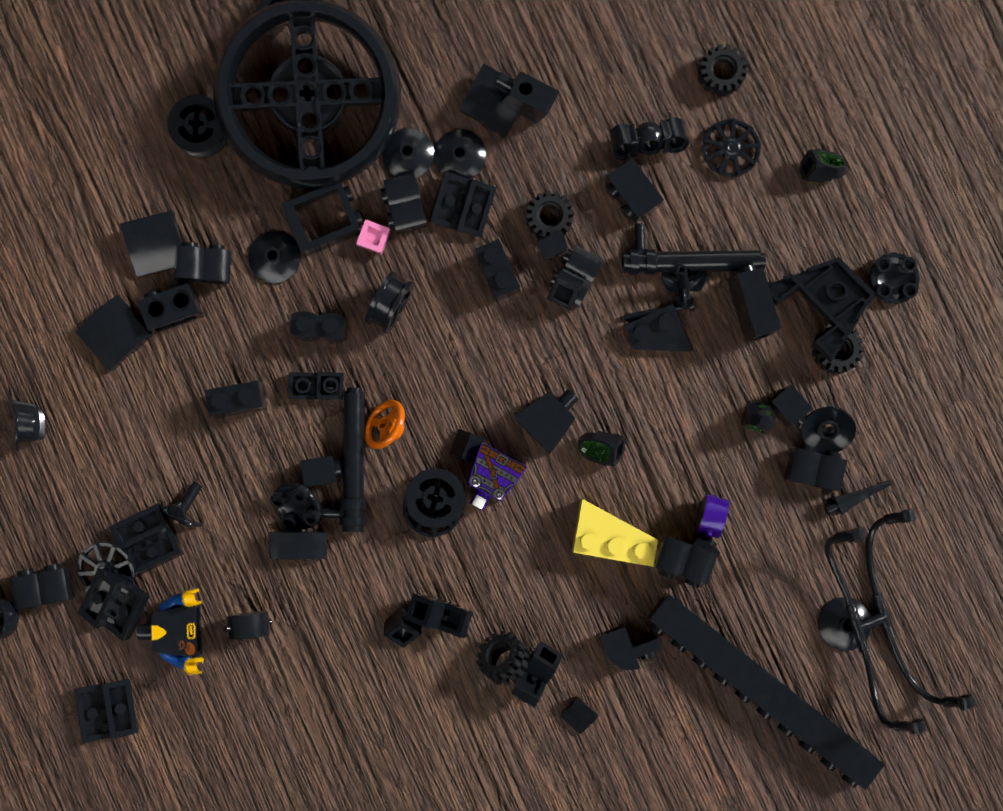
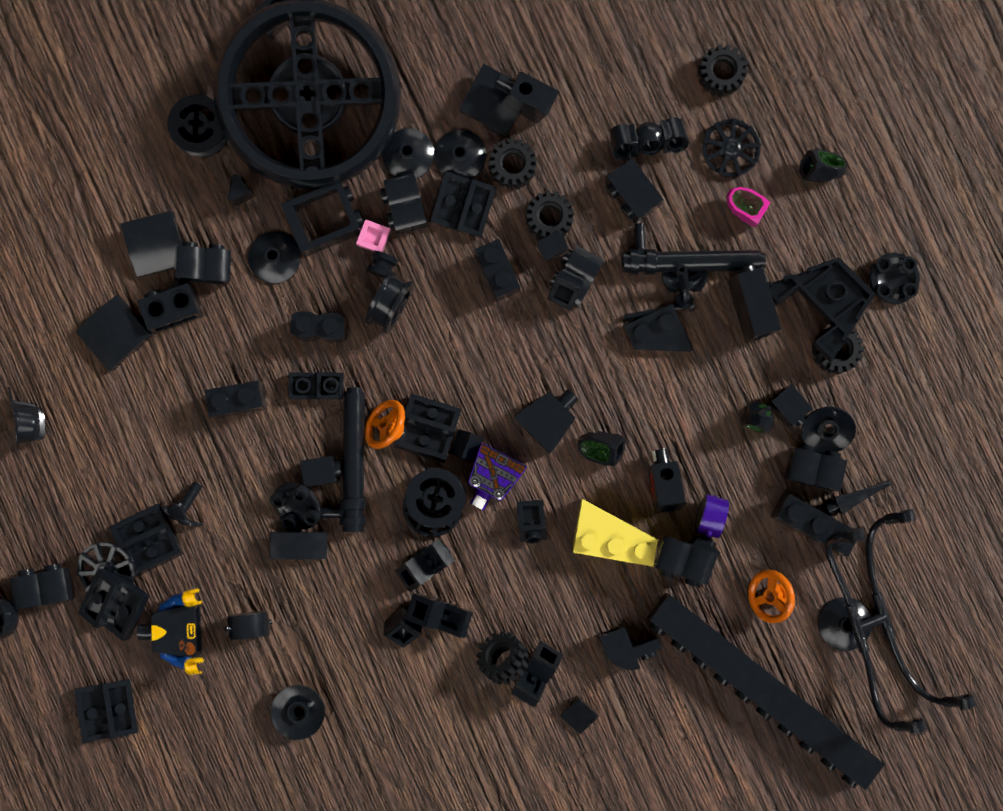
none -> black slope [228,174,255,206]
none -> black dish [271,685,325,740]
none -> black wheel [367,250,399,279]
none -> black brick [394,539,455,592]
none -> black slope [395,393,462,463]
none -> black tyre [489,138,536,190]
none -> black bracket [517,500,546,544]
none -> black torso [648,449,686,514]
none -> rock [726,187,770,227]
none -> orange piece [748,570,795,623]
none -> black brick [770,494,856,557]

